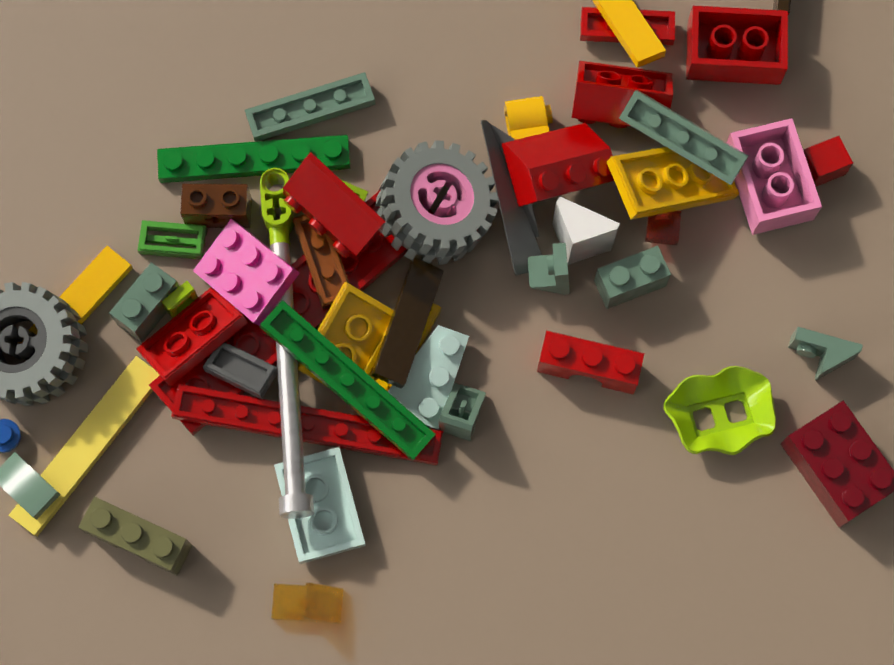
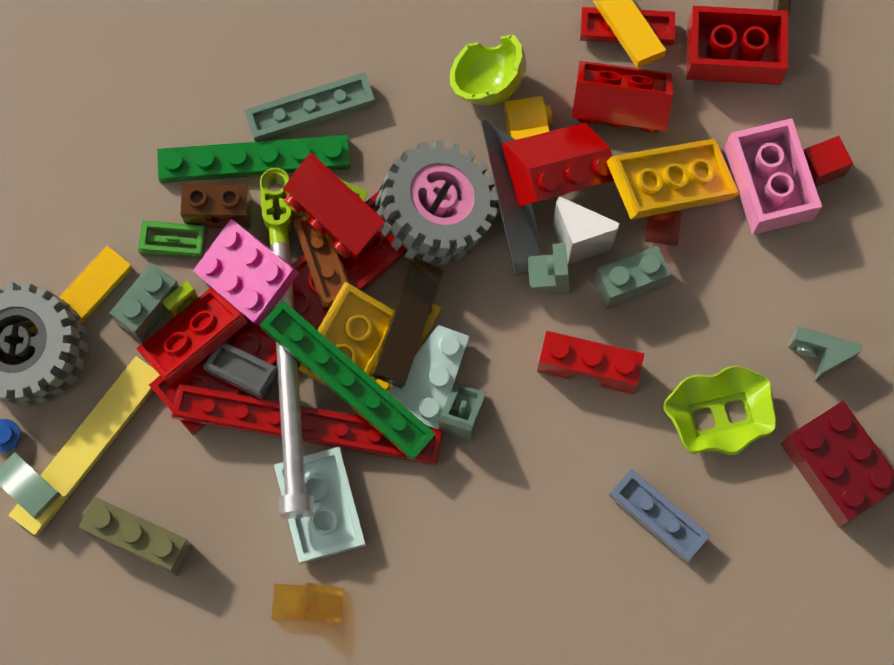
sand green plate [619,90,749,185] -> none
none -> lime cylinder [450,34,527,106]
none -> sand blue plate [609,469,711,563]

